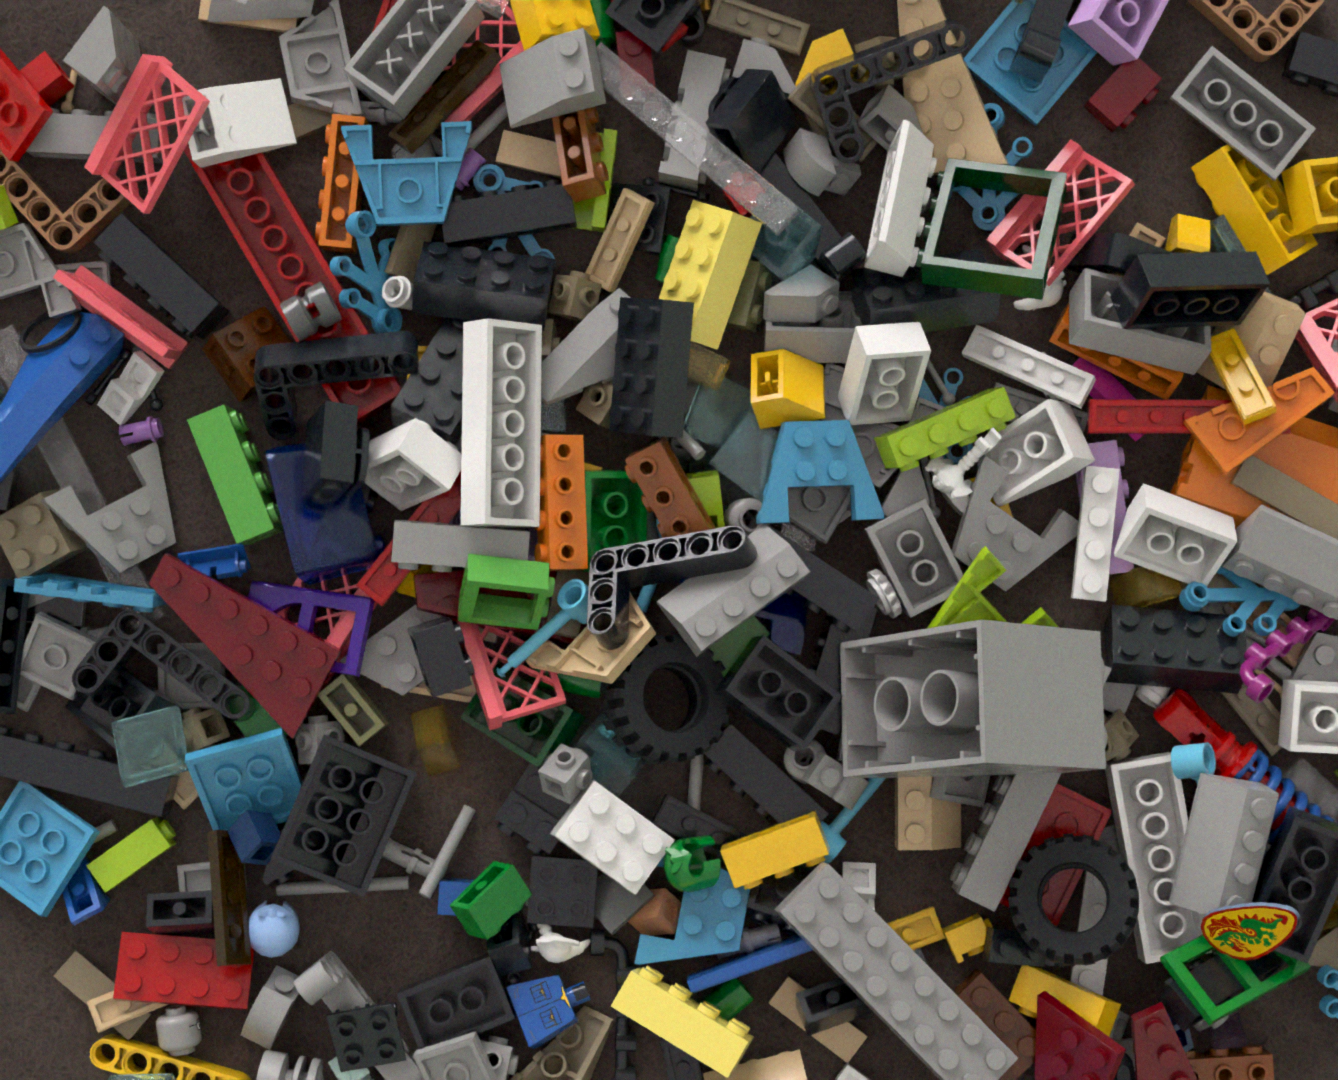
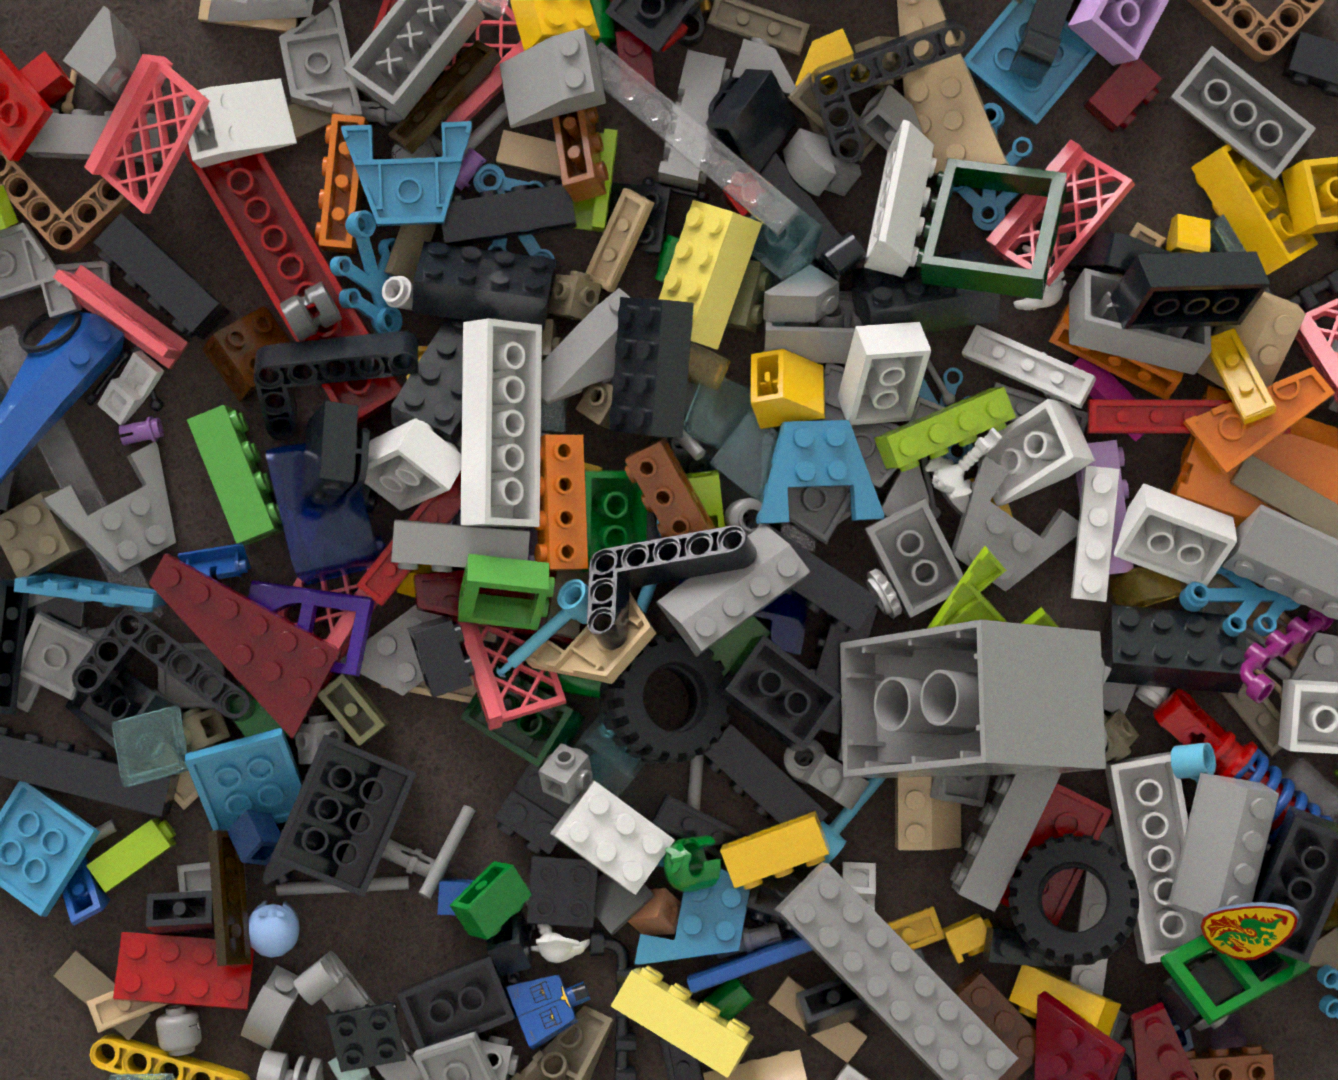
clear yellow slope [411,704,461,776] -> none

